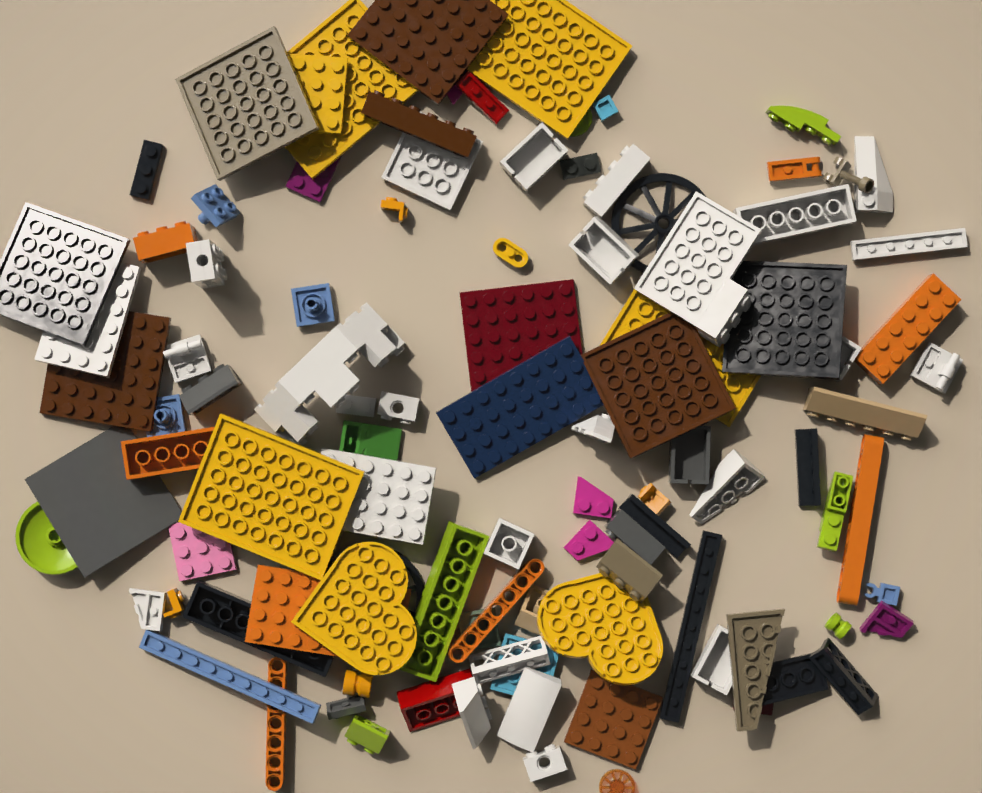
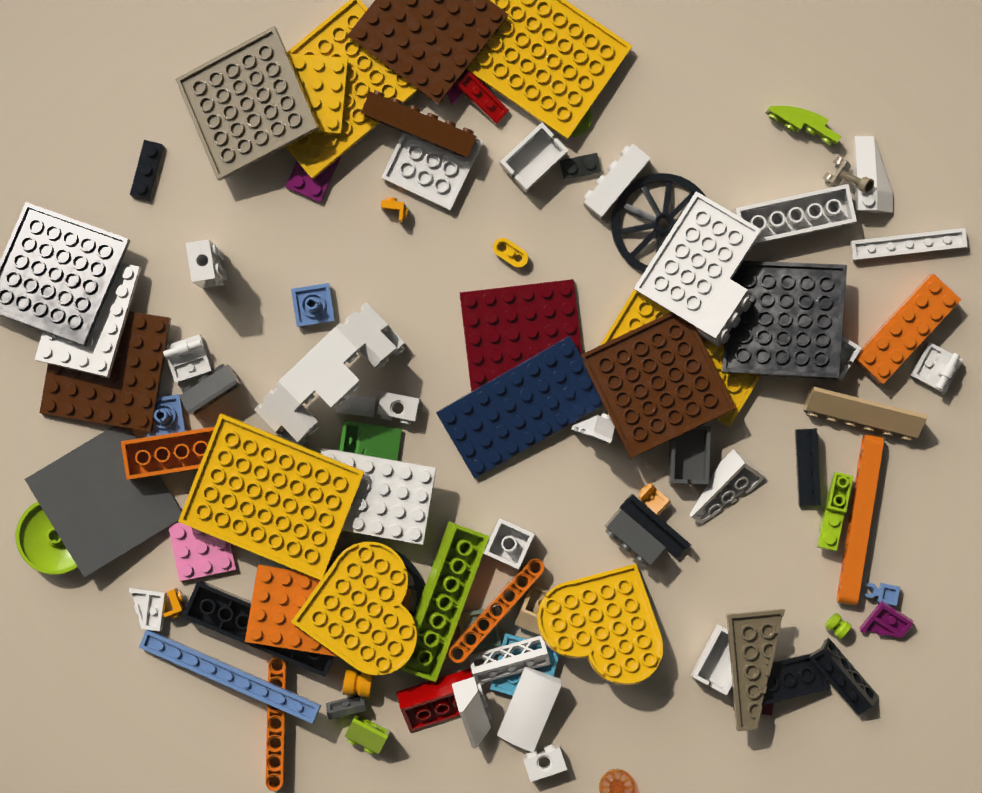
orange piece [133,221,198,264] -> none
medium blue plate [191,184,240,227] -> none
dark pink wing [563,519,614,561] -> none
dark orange plate [564,669,663,769] -> none
white piece [569,216,639,285] -> none
dark pink wing [573,476,614,518] -> none
medium azure plate [592,95,618,122] -> none
dark tan slope [596,538,663,603] -> none
black plate [659,530,722,723] -> none
orange plate [767,157,822,182] -> none

